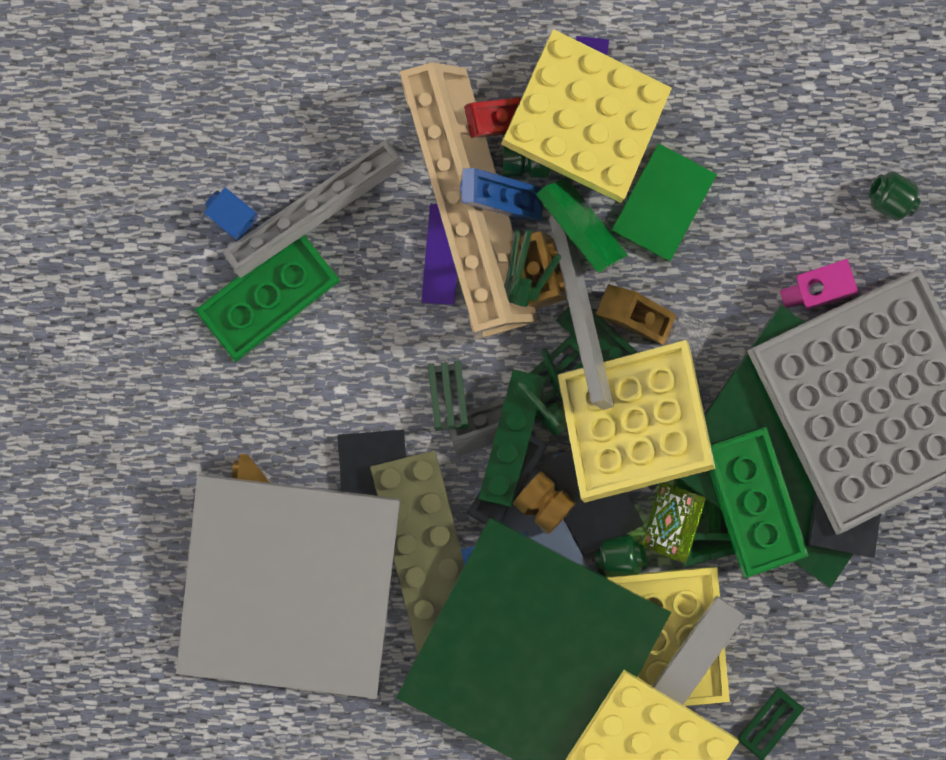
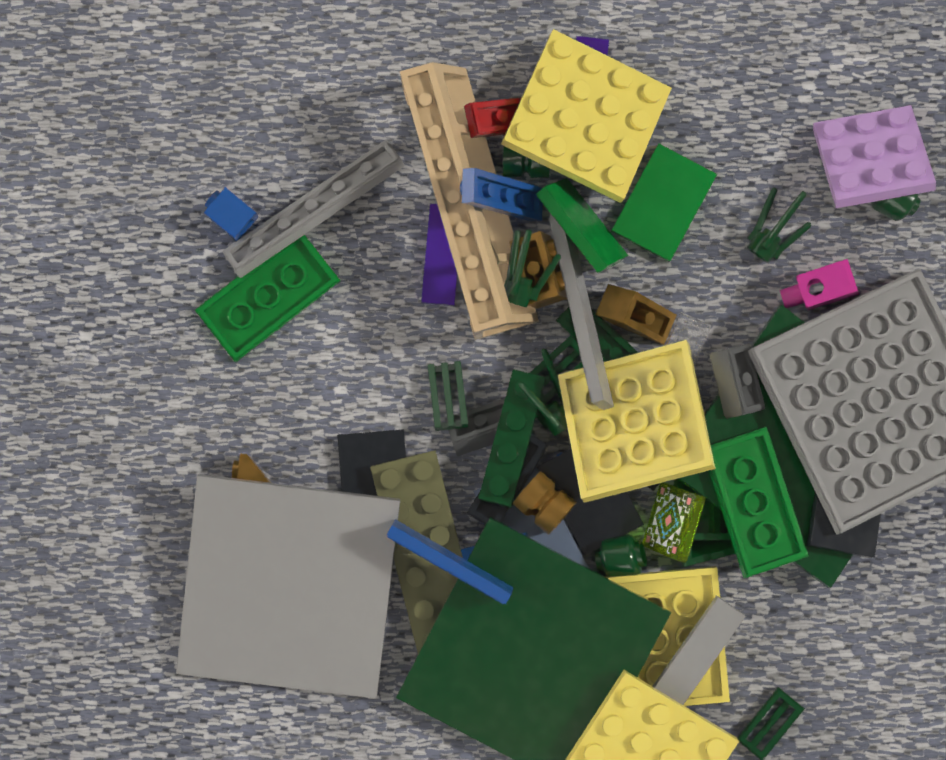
none -> blue tile [387,519,513,604]
none -> dark grey slope [710,343,765,419]
none -> dark green plant [747,187,811,263]
none -> lavender plate [813,105,936,208]

